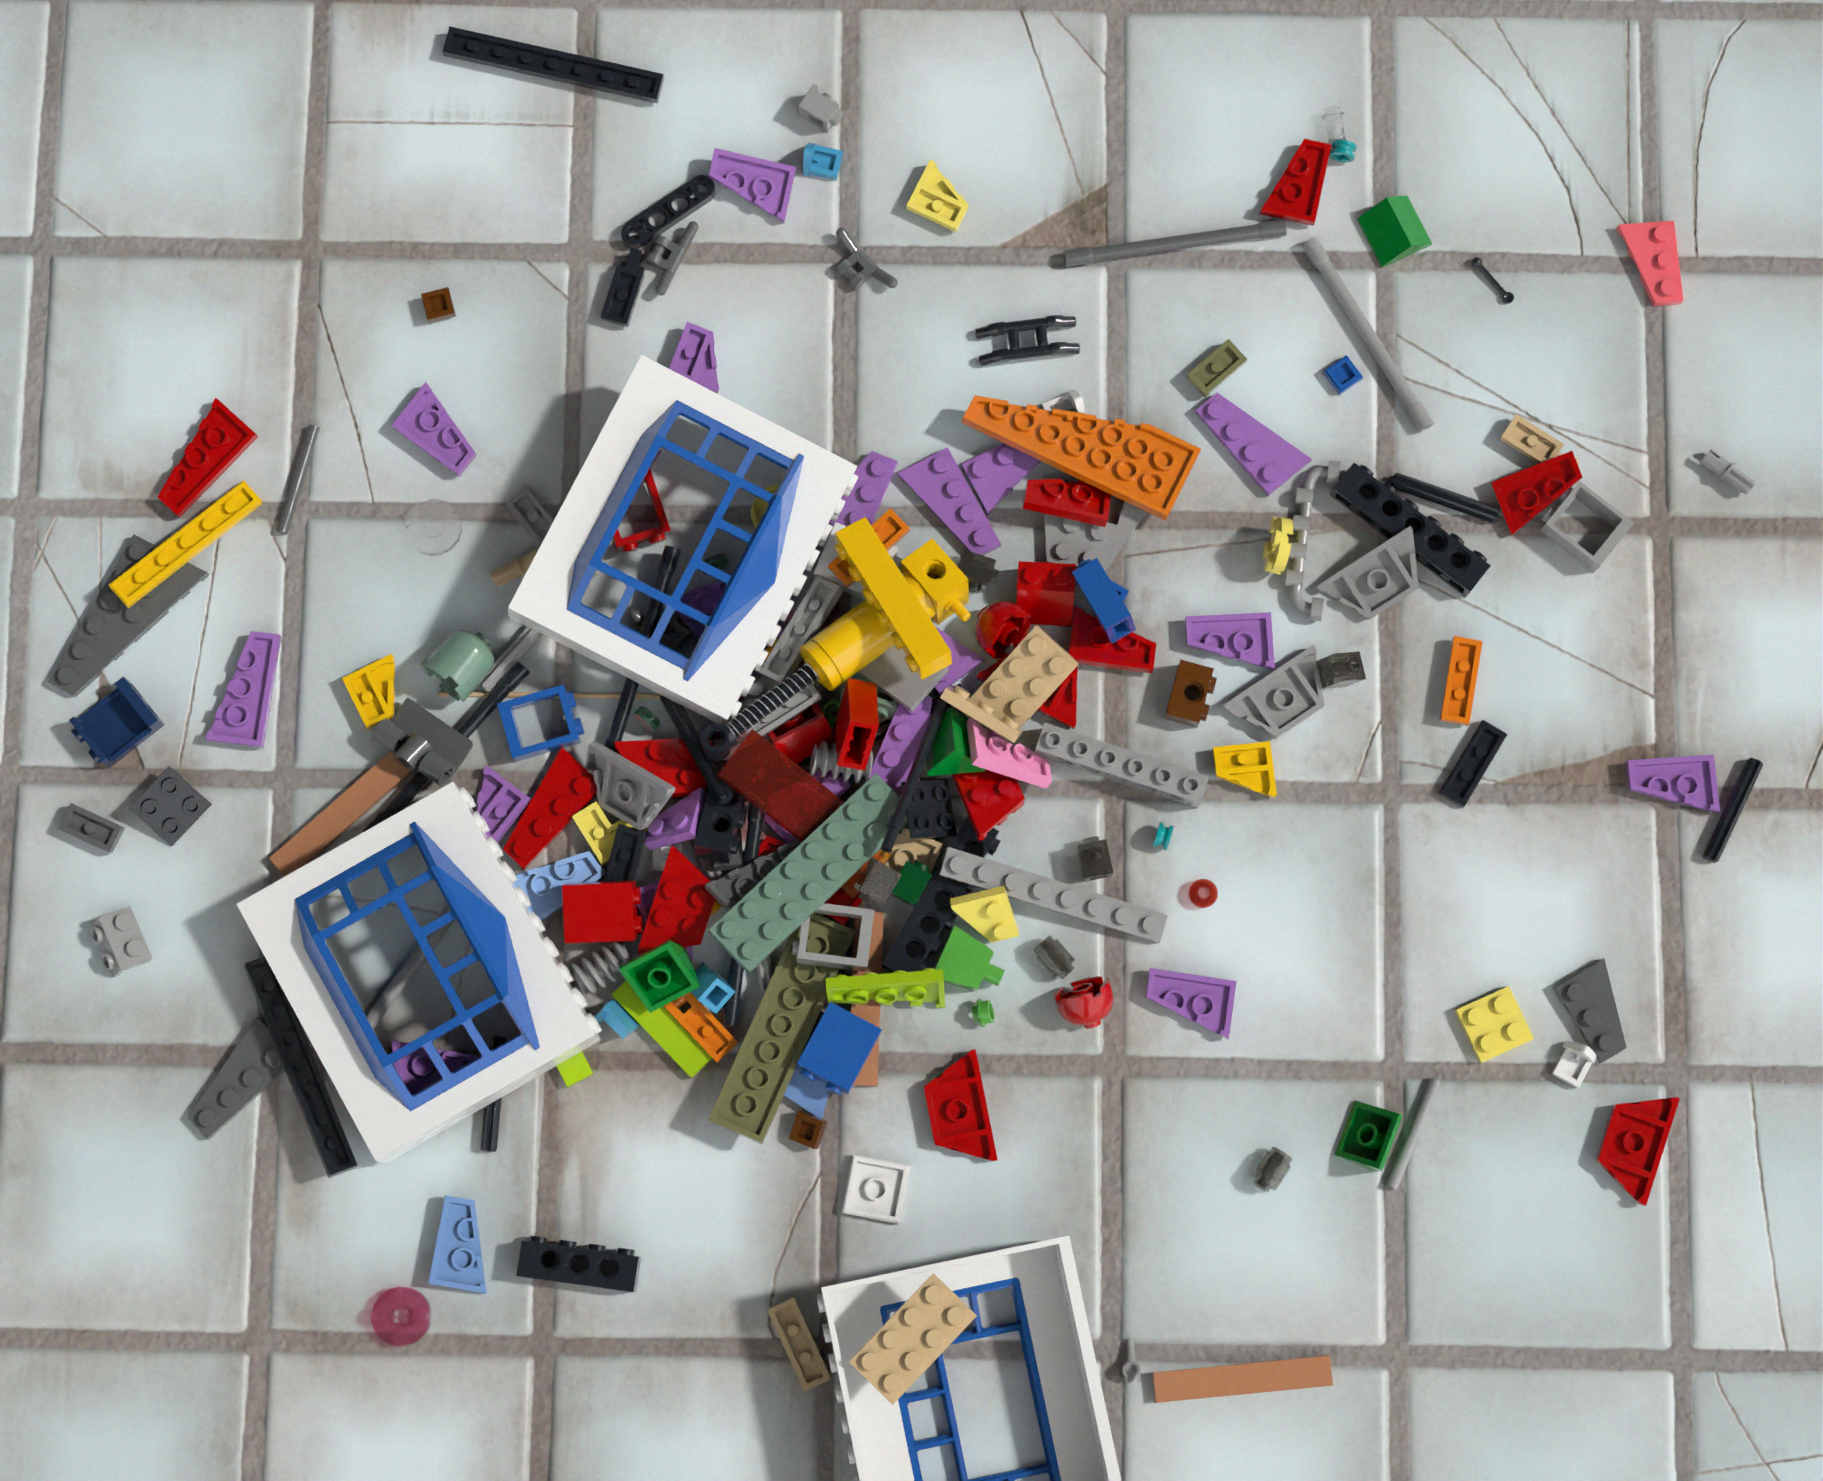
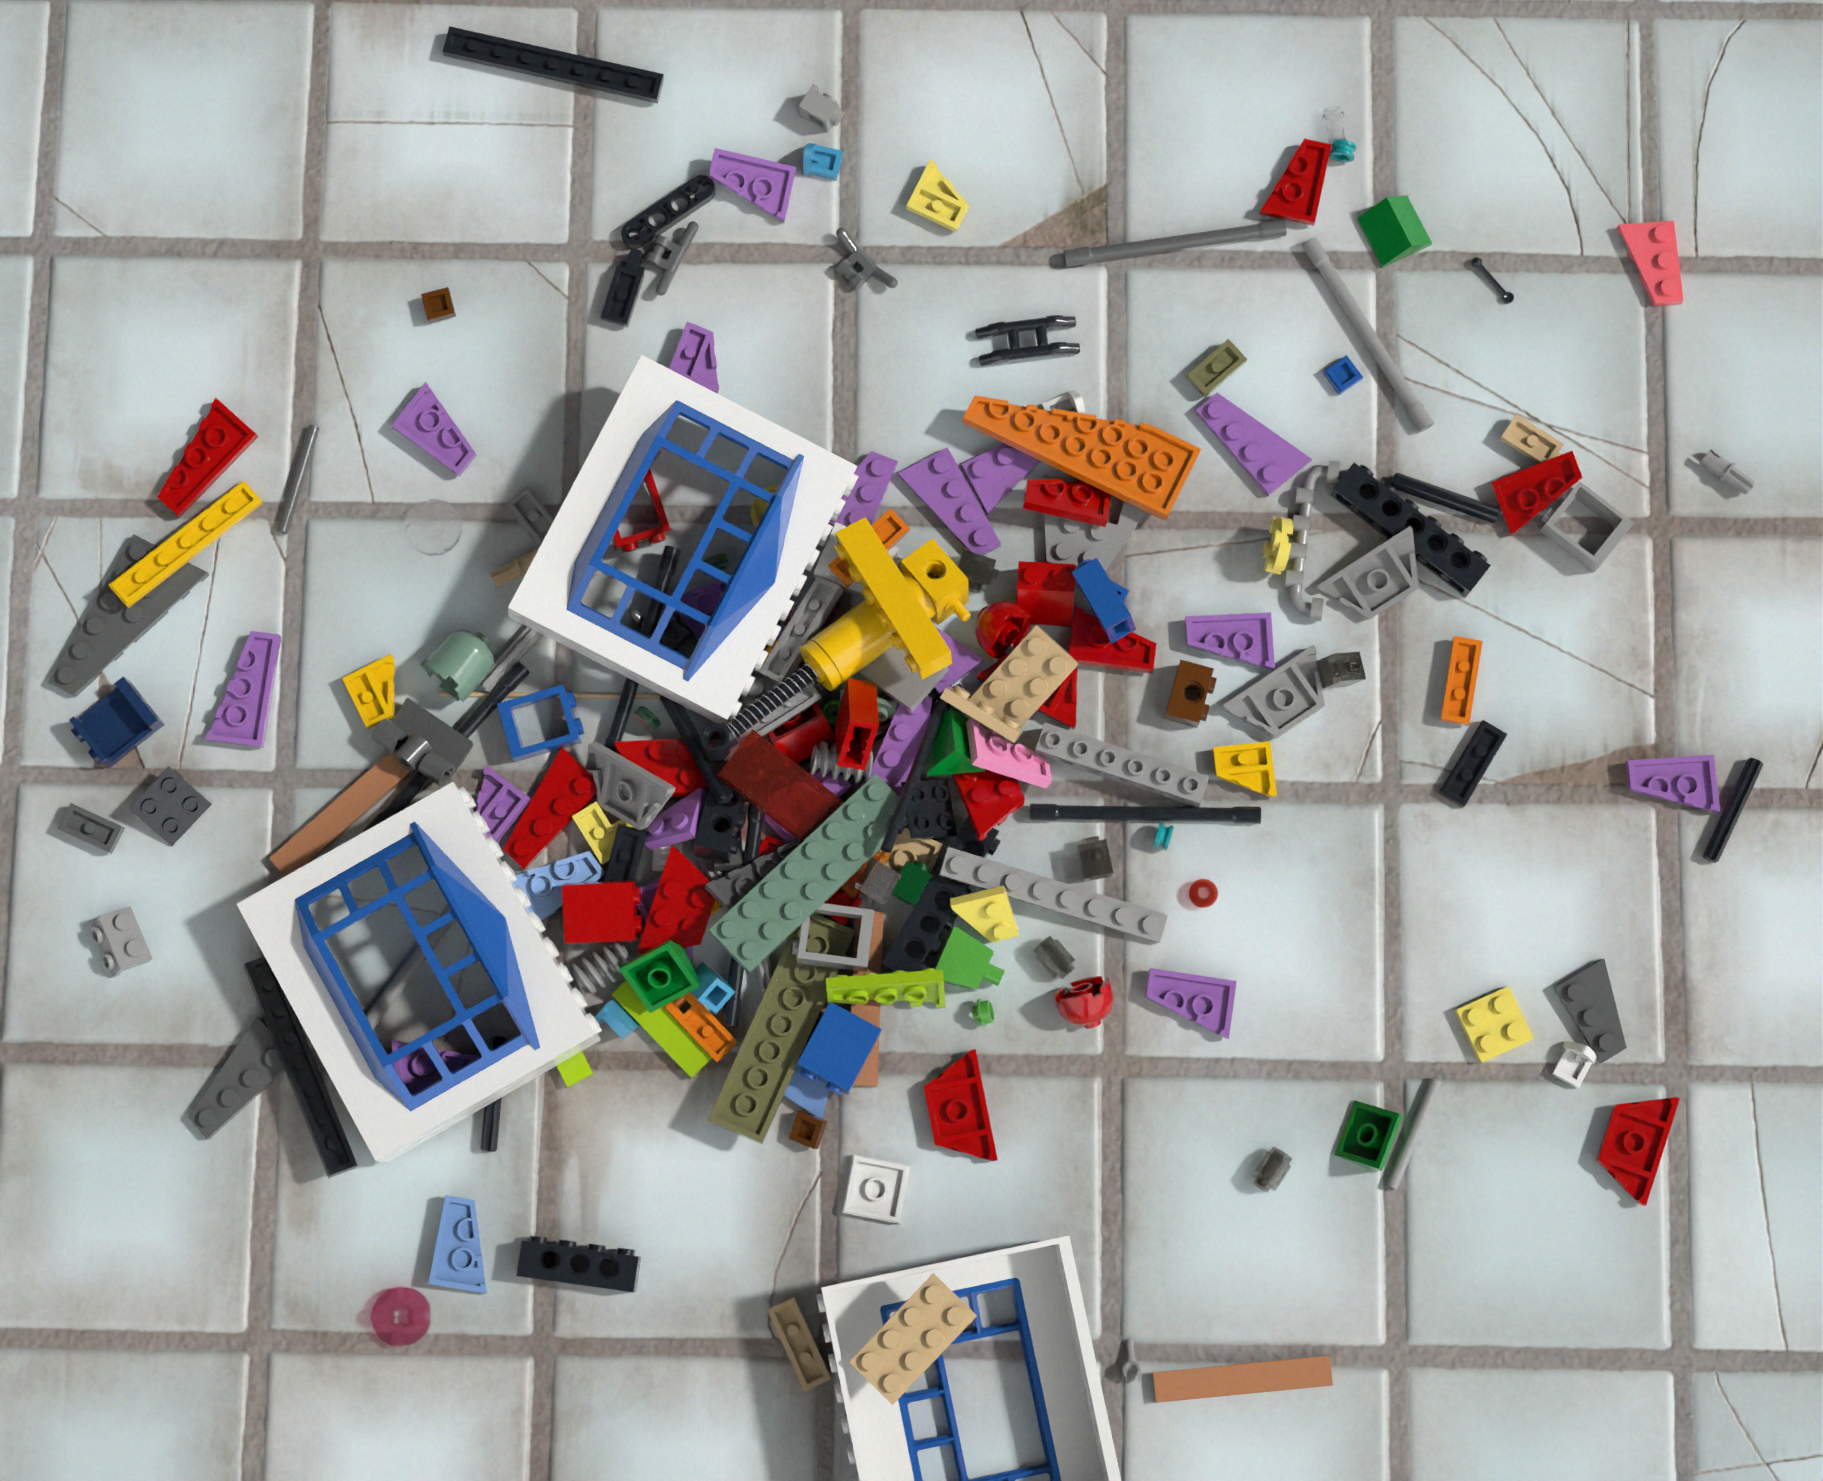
none -> black piece [1030,803,1261,824]

